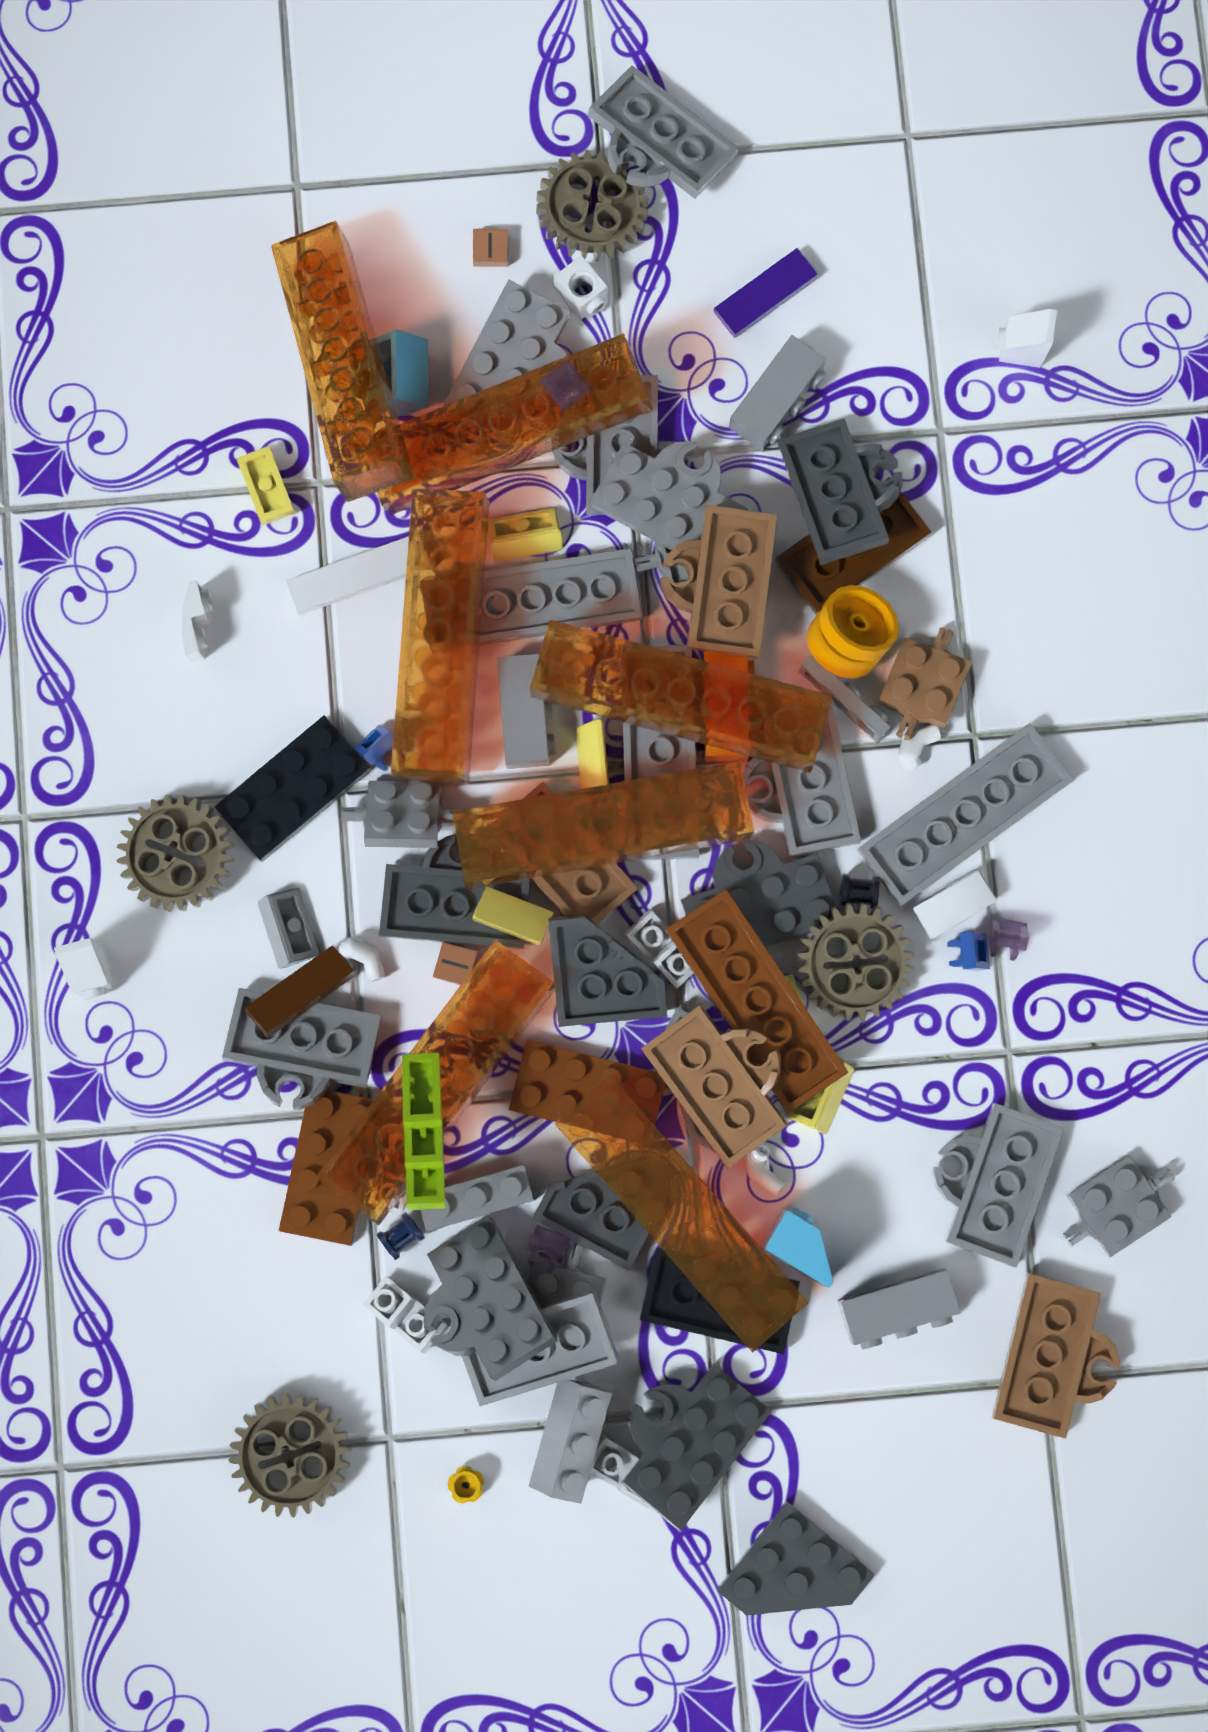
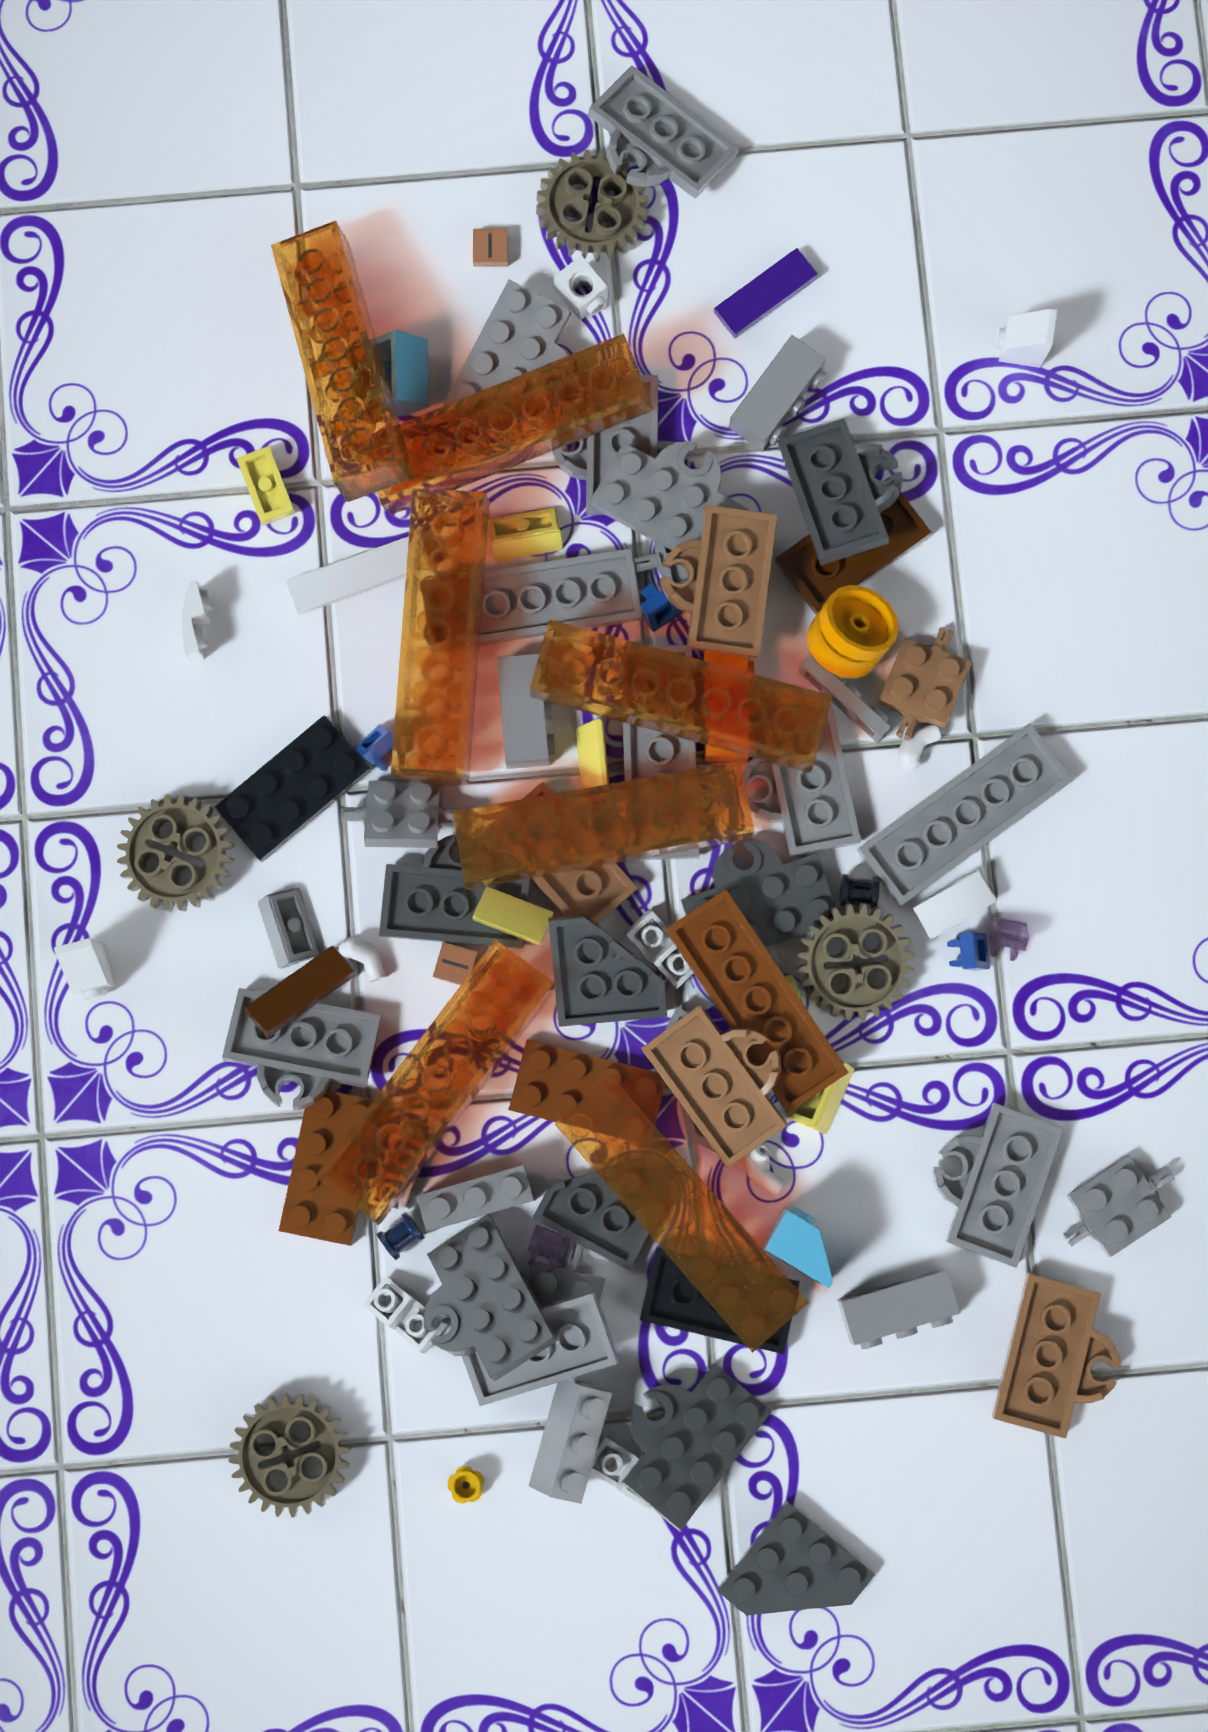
lime slope [402,1053,446,1210] -> none
clear purple tile [540,359,592,412] -> none
none -> blue tile [640,583,682,632]

